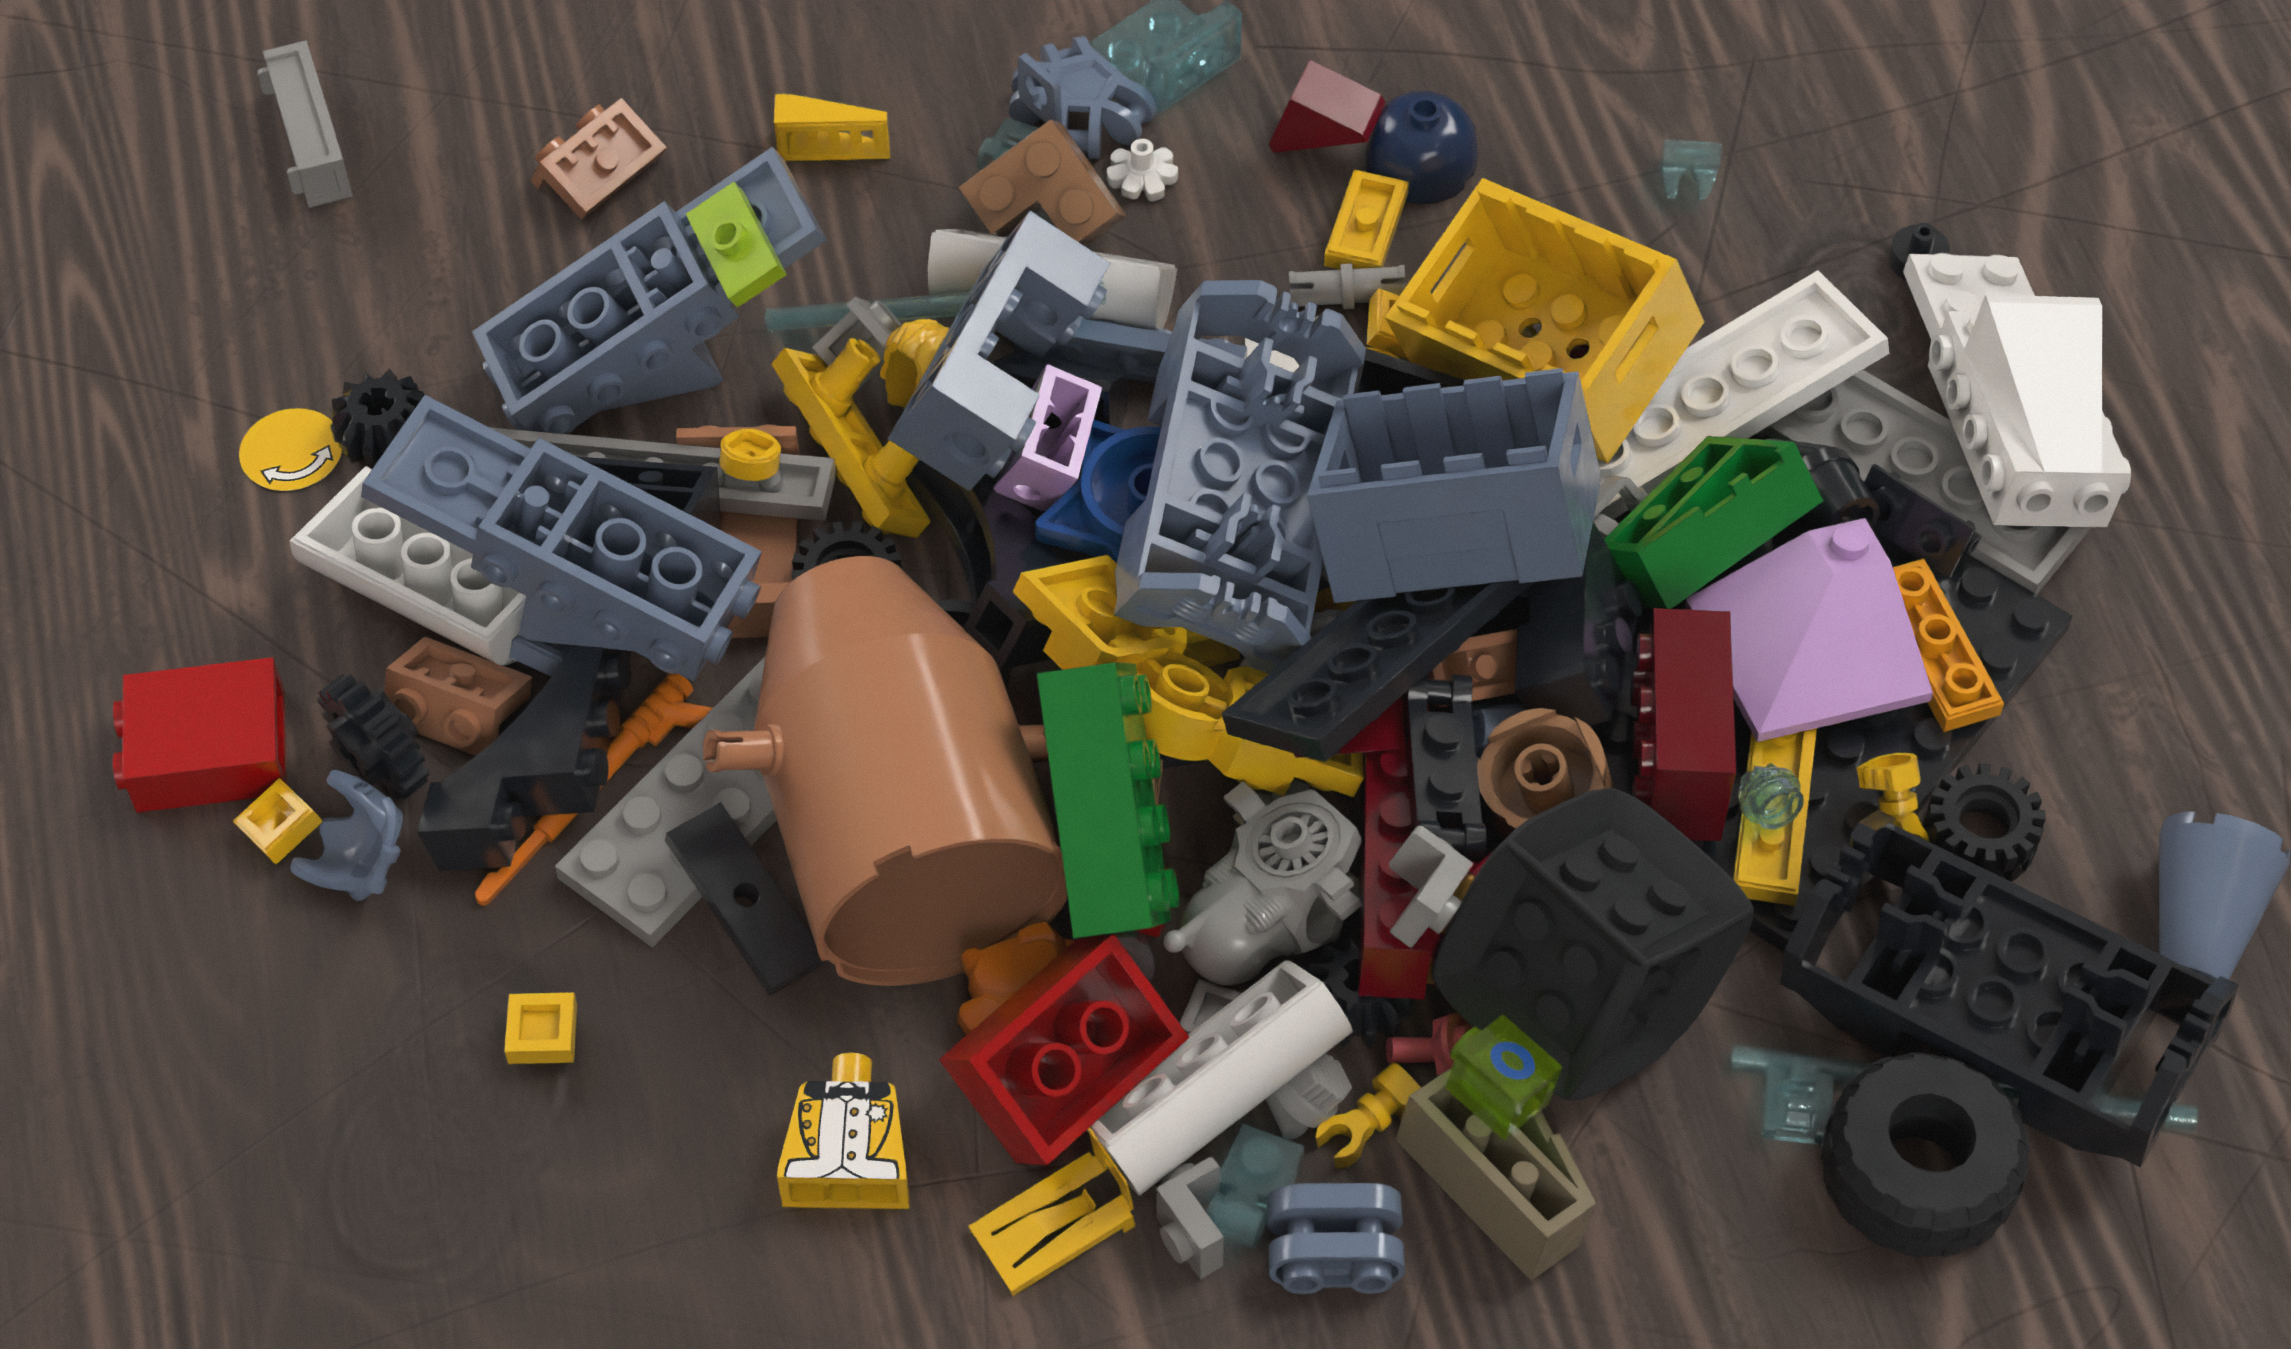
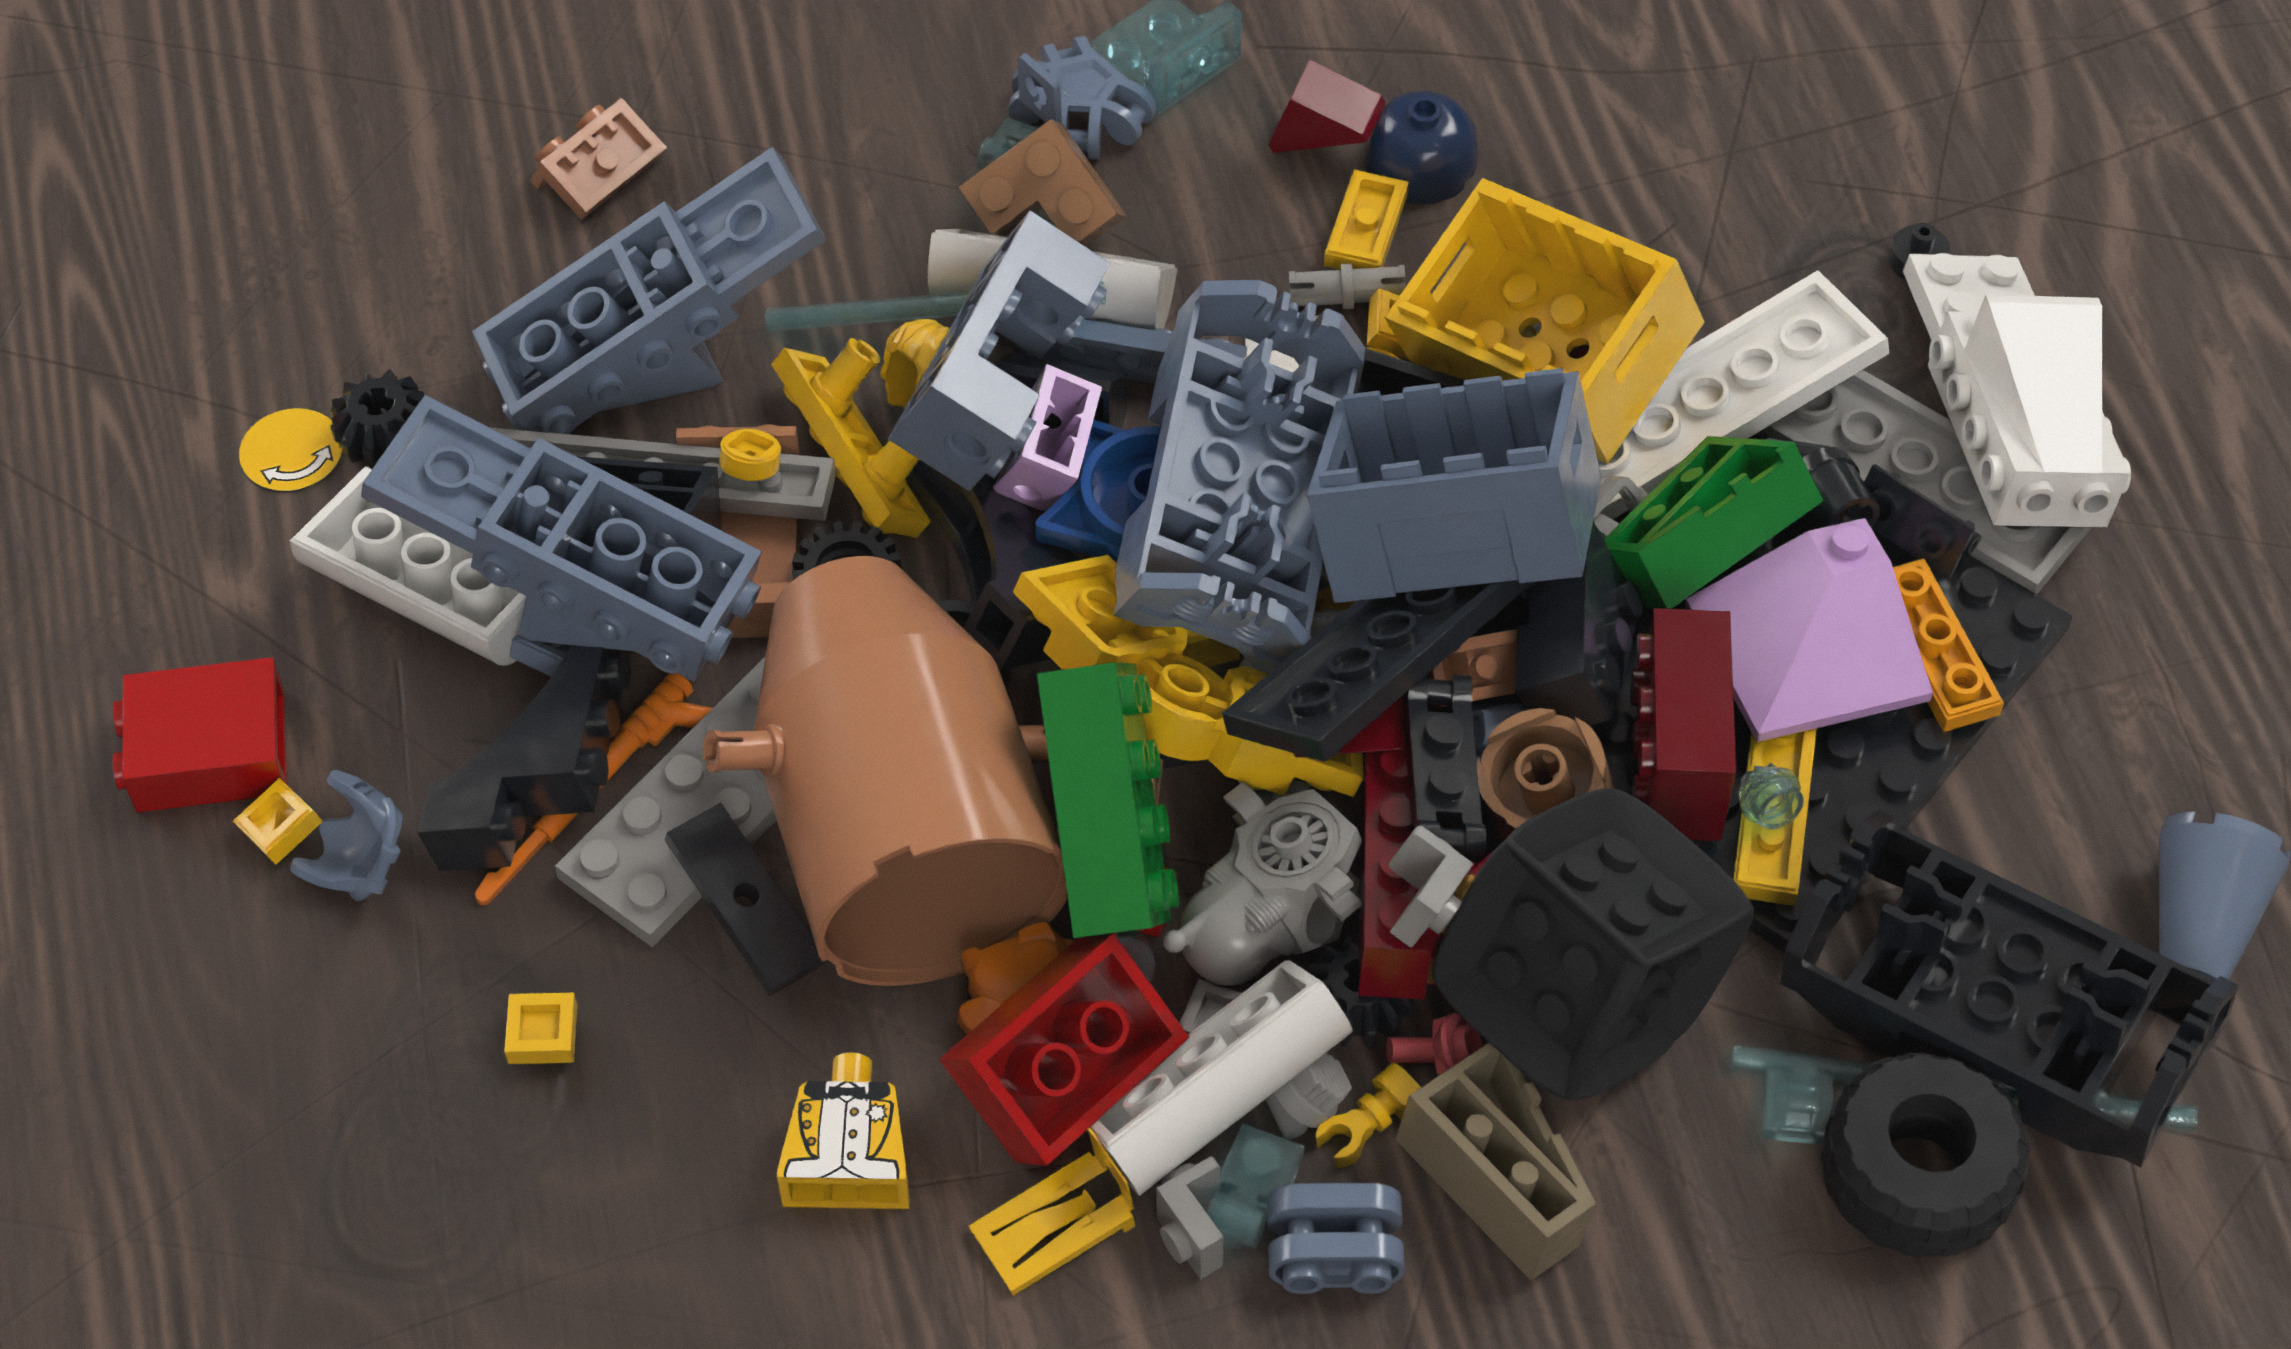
light grey container [257,40,353,208] -> none
black gear [317,674,430,800] -> none
nougat bracket [384,637,532,756] -> none
lime plate [686,181,787,308] -> none
yellow slope [774,94,890,161] -> none
light grey bracket [812,297,901,391] -> none
white plant [1106,139,1178,202] -> none
clear neon green brick [1445,1015,1563,1141] -> none
clear light blue tile [1659,139,1722,200] -> none
yellow piece [1856,753,1929,842] -> none
black tyre [1923,763,2046,882] -> none

